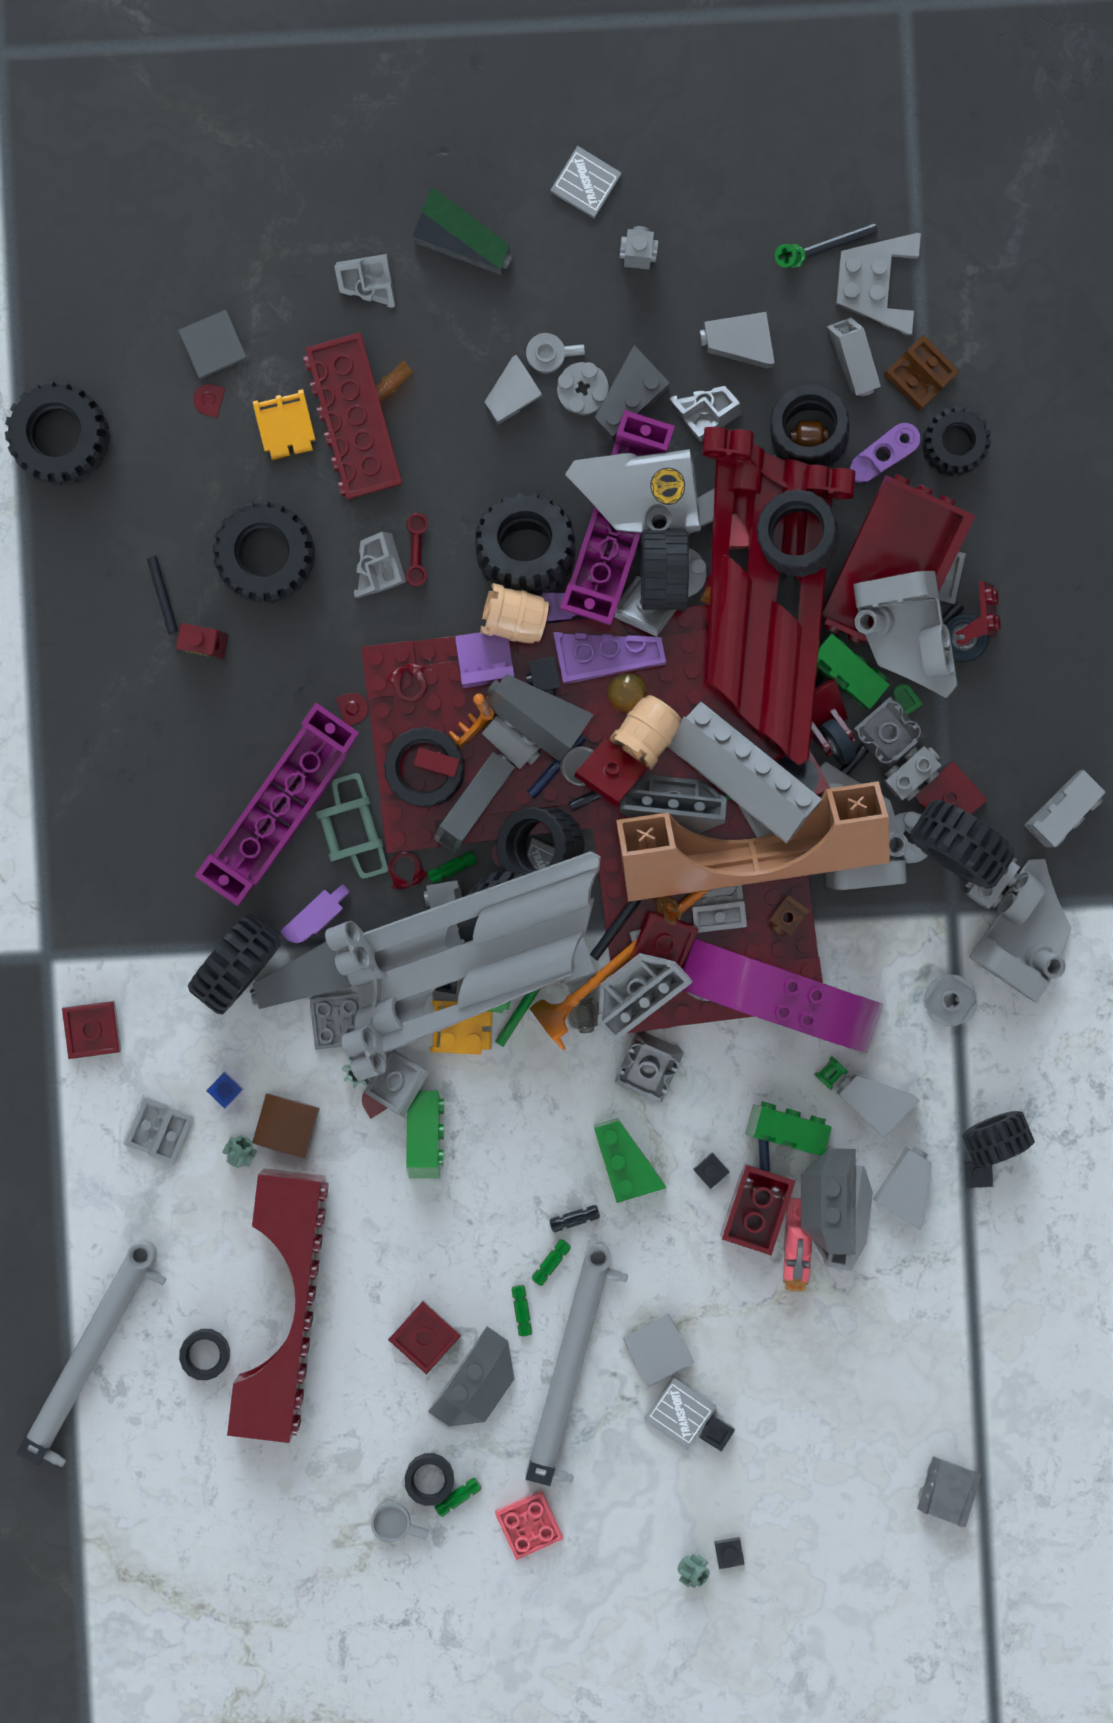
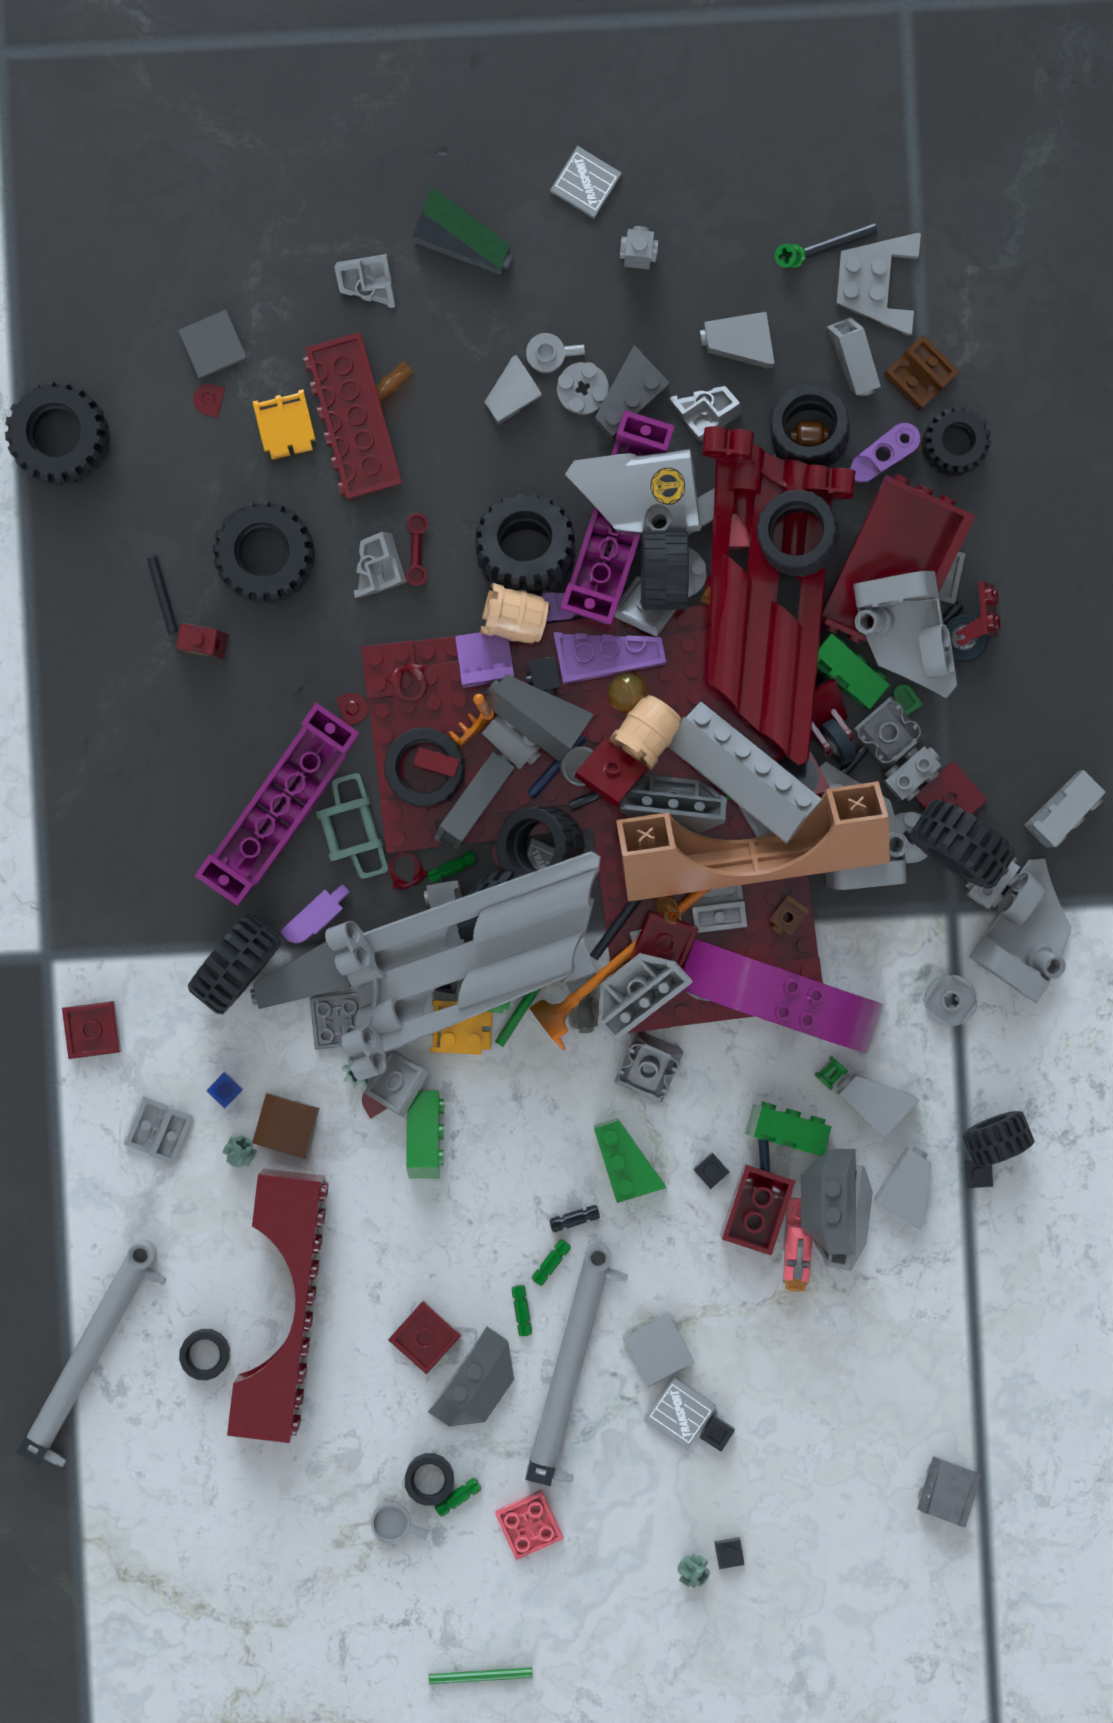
none -> green bar [429,1667,533,1685]

